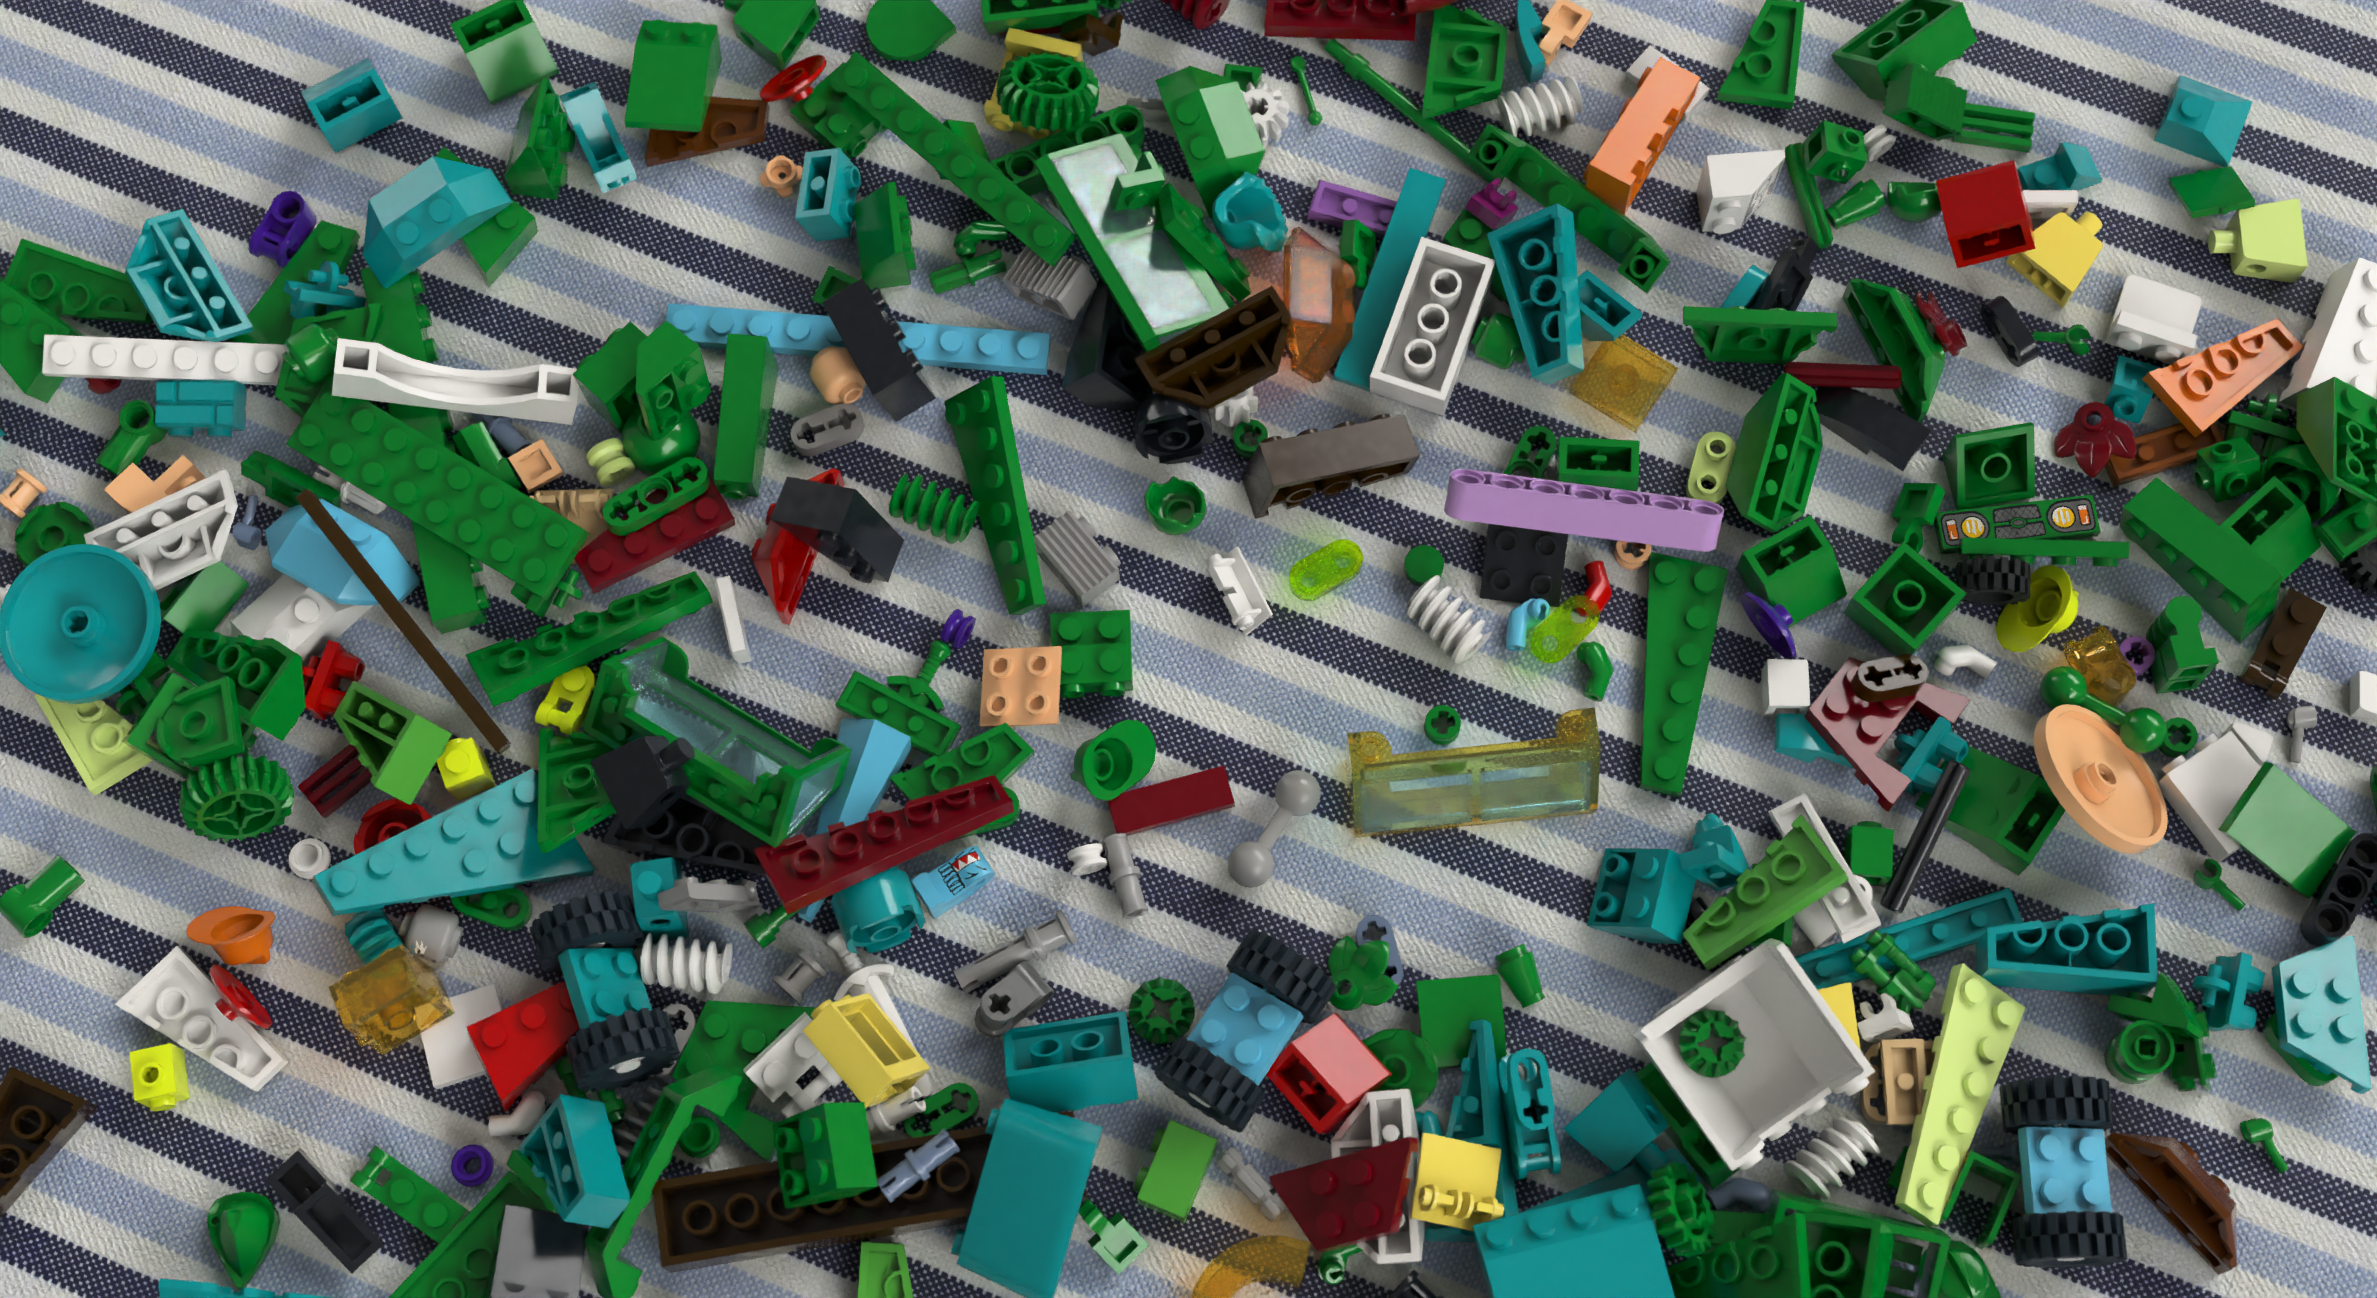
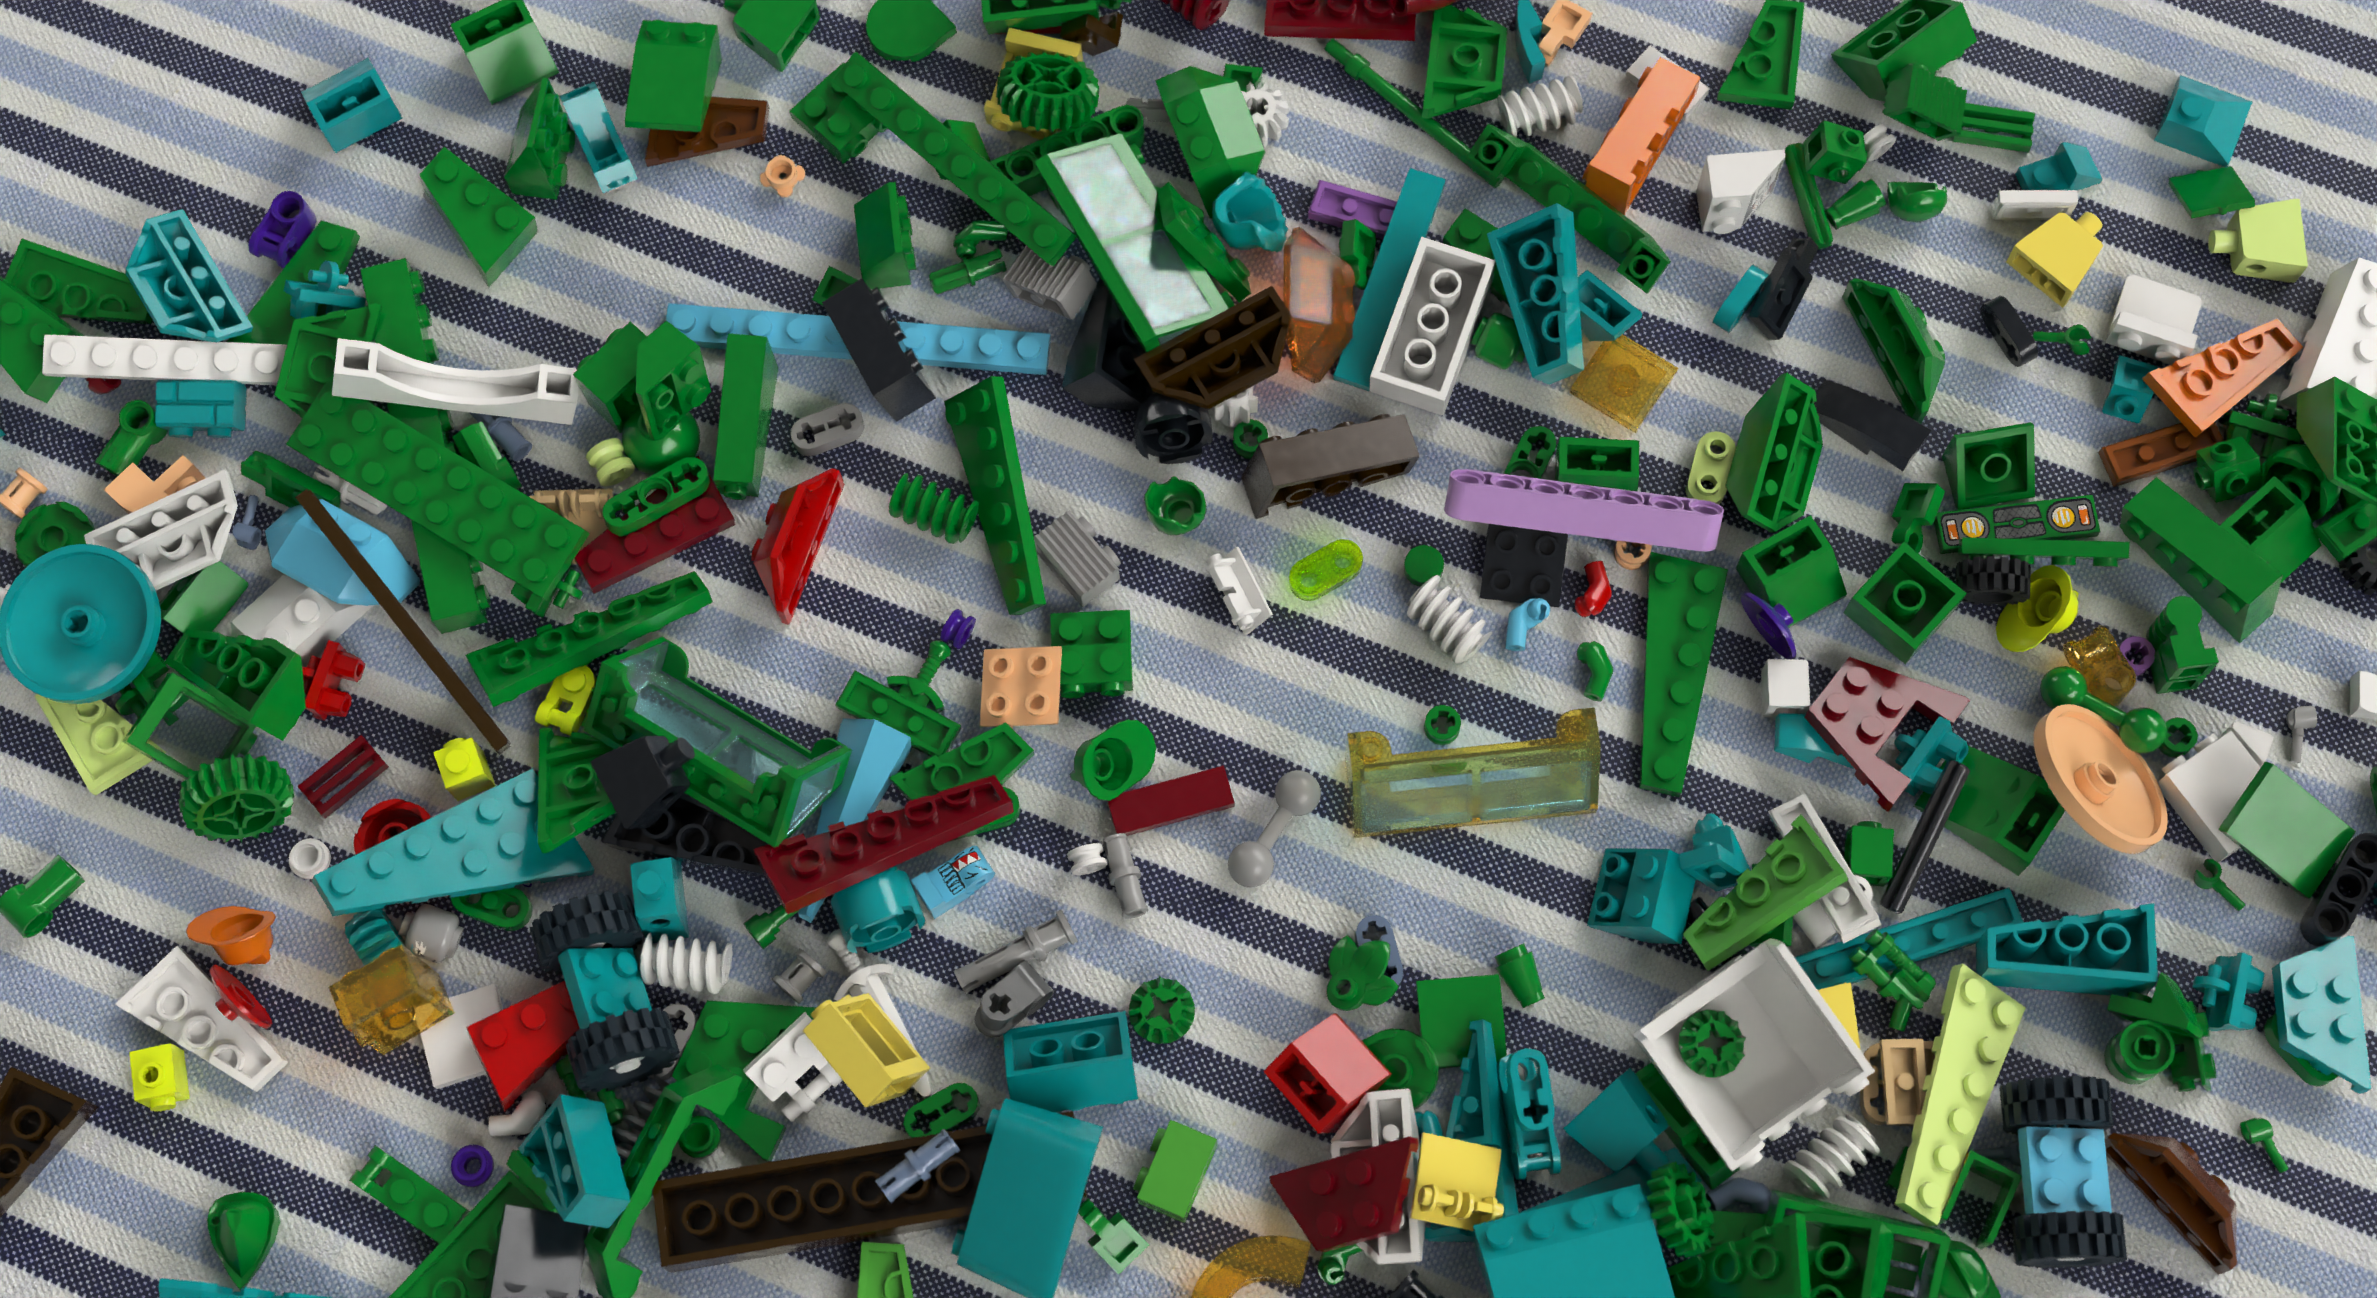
green tile [156,676,244,767] -> none
black slope [265,1148,384,1274] -> none
green head [282,323,339,382] -> none
bright green wedge [333,681,452,805] -> none
teal wedge [363,156,513,289] -> none
light nougat plate [508,439,563,494] -> none
light grey hinge [658,877,760,913] -> none
white tile [715,575,752,664] -> none
red dish [760,55,827,102] -> none
black wedge [770,476,904,583] -> none
green slope [772,1102,878,1209] -> none
teal brick [795,148,861,242] -> none
light nougat head [809,346,866,404] -> none
white pin [866,1086,926,1137] -> none
green bracket [1108,151,1165,212] -> none
plate [1154,929,1336,1133] -> none
light grey axle [1217,1147,1286,1221] -> none
green hinge [1291,56,1322,126] -> none
magenta tile [1465,178,1519,230] -> none
clear neon green plate [1530,595,1600,663] -> none
green wing [1683,306,1837,365] -> none
dark red axle [1783,362,1902,389] -> none
dark brown beam [1851,654,1929,702] -> none
white tile [1857,993,1914,1044] -> none
dark red plate [1915,291,1967,357] -> none
white arm [1934,645,1997,679] -> none
red slope [1936,160,2036,269] -> none
dark red plate [2054,402,2136,478] -> none
dark brown plate [2239,587,2327,701] -> none

